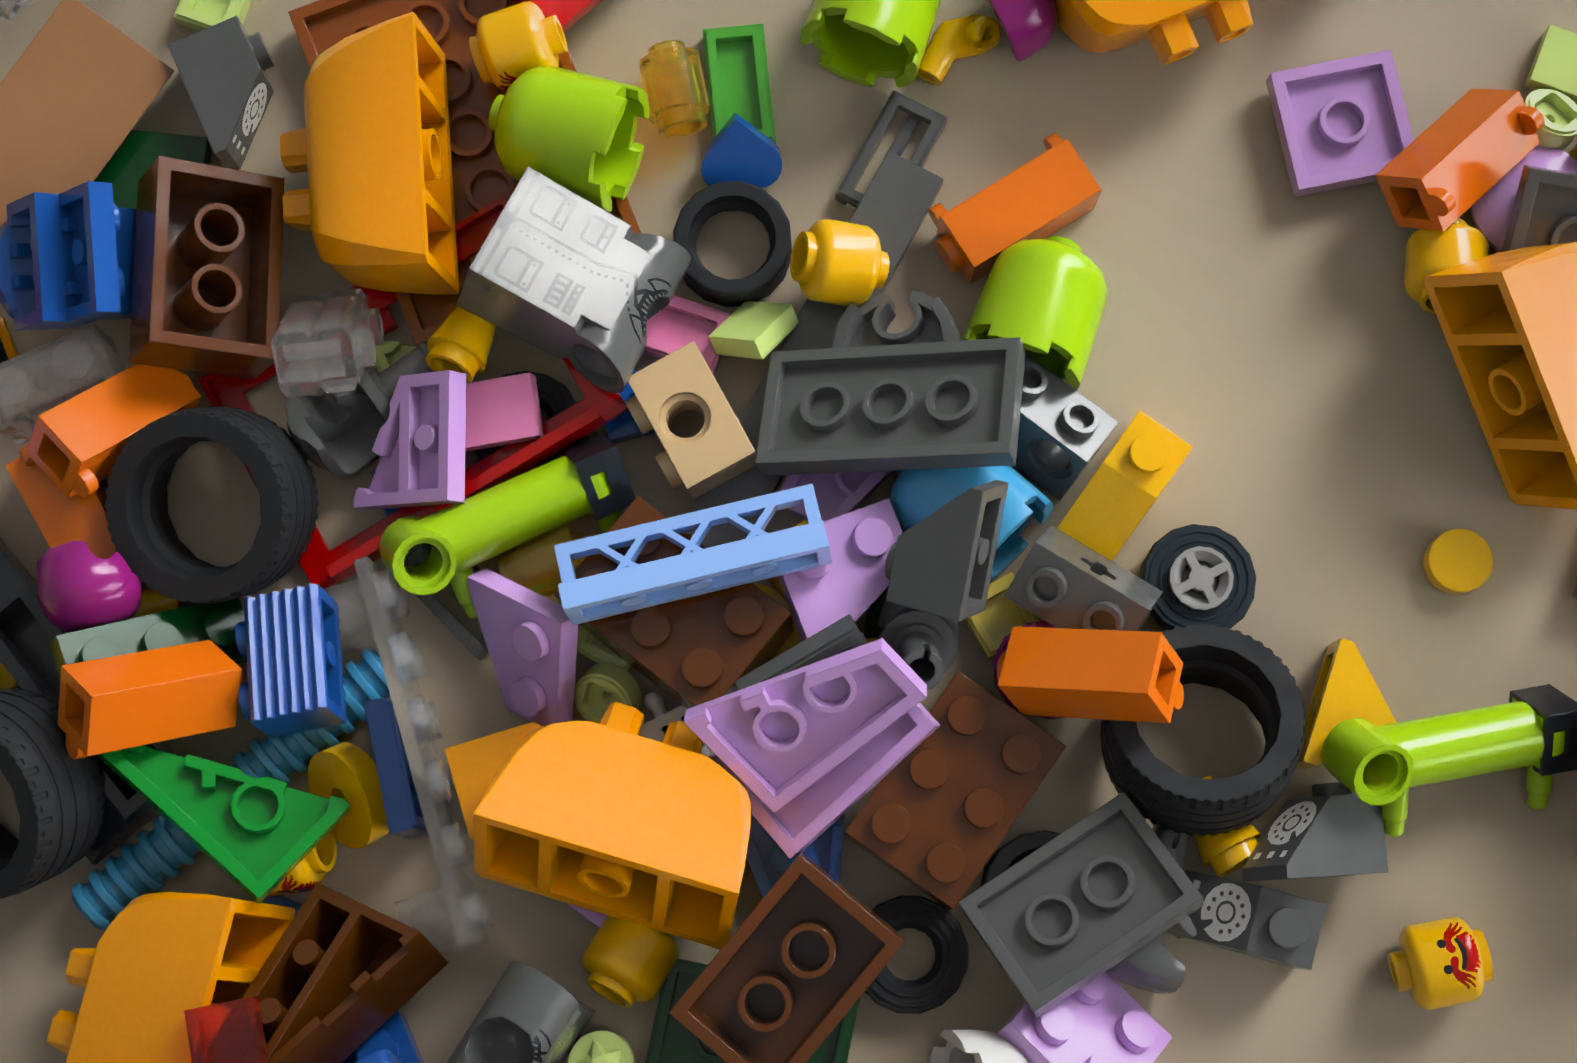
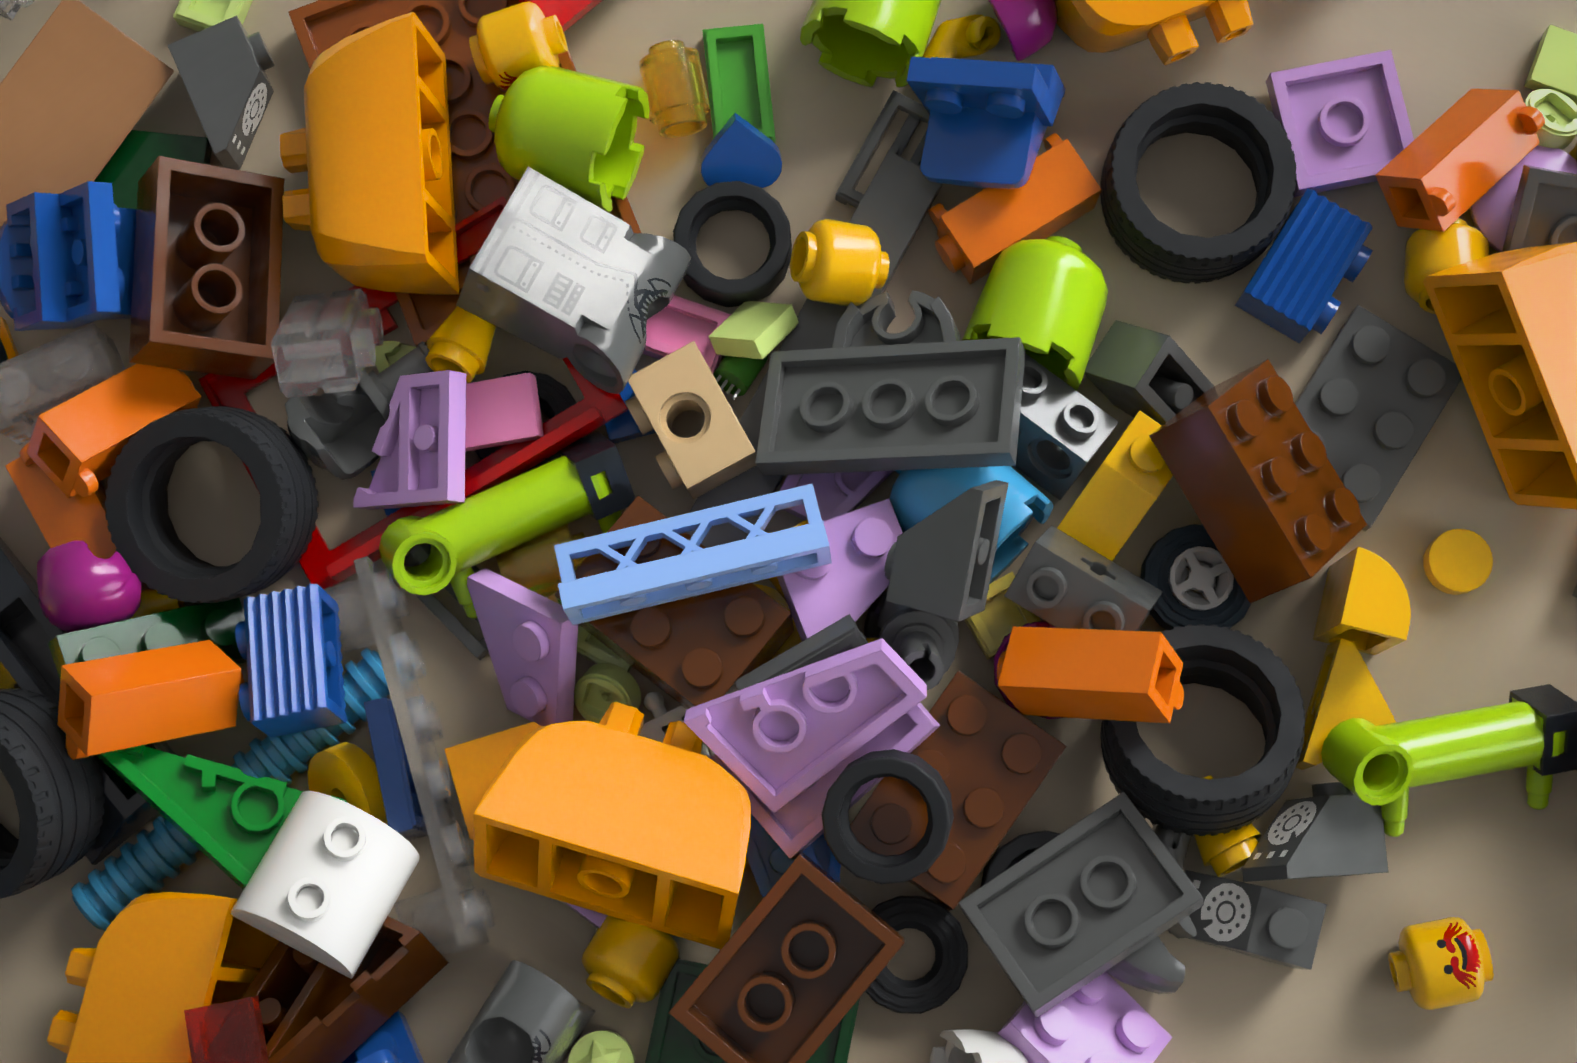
none -> white brick [231,791,420,979]
none -> bright green piece [713,355,768,400]
none -> black tyre [821,749,954,884]
none -> blue piece [907,57,1066,189]
none -> dark grey slope [1084,320,1214,425]
none -> black tyre [1100,82,1297,284]
none -> reddish brown brick [1149,359,1367,603]
none -> blue brick [1235,189,1373,344]
none -> dark grey plate [1295,305,1462,531]
none -> yellow brick [1313,547,1411,655]

